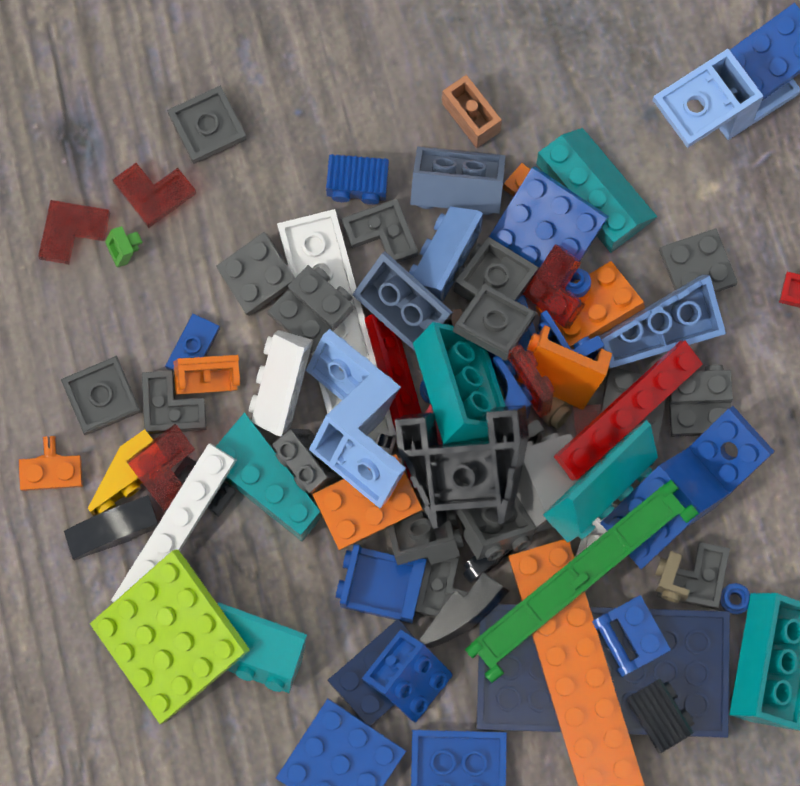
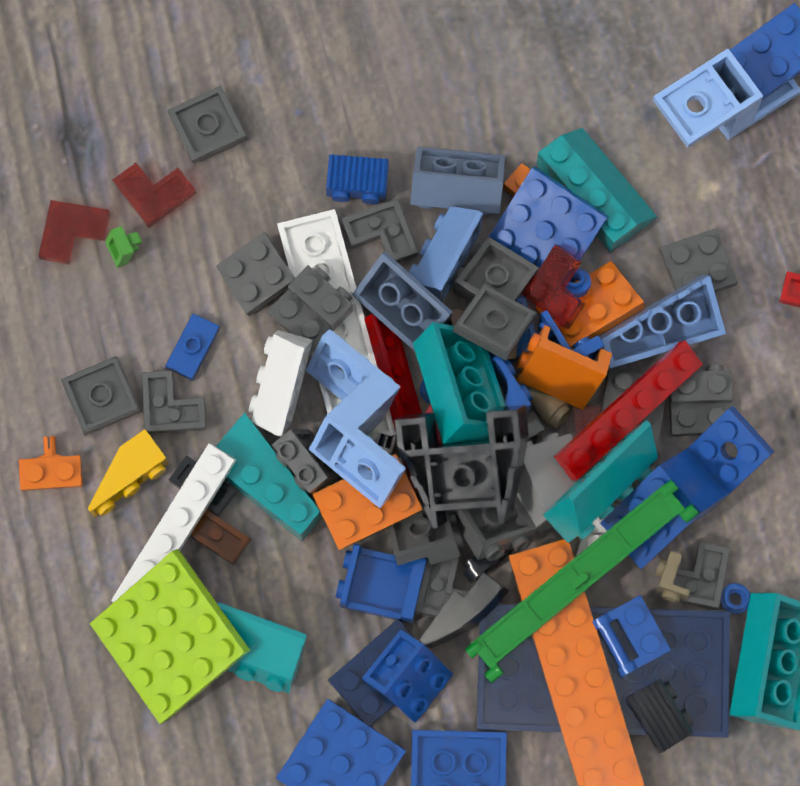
black slope [64,495,158,560] -> none
clear red plate [126,424,195,511] -> none
orange hinge [173,355,240,395] -> none
nougat brick [442,74,502,148] -> none
clear red plate [509,344,555,418] -> none
none -> reddish brown hinge [190,509,251,566]

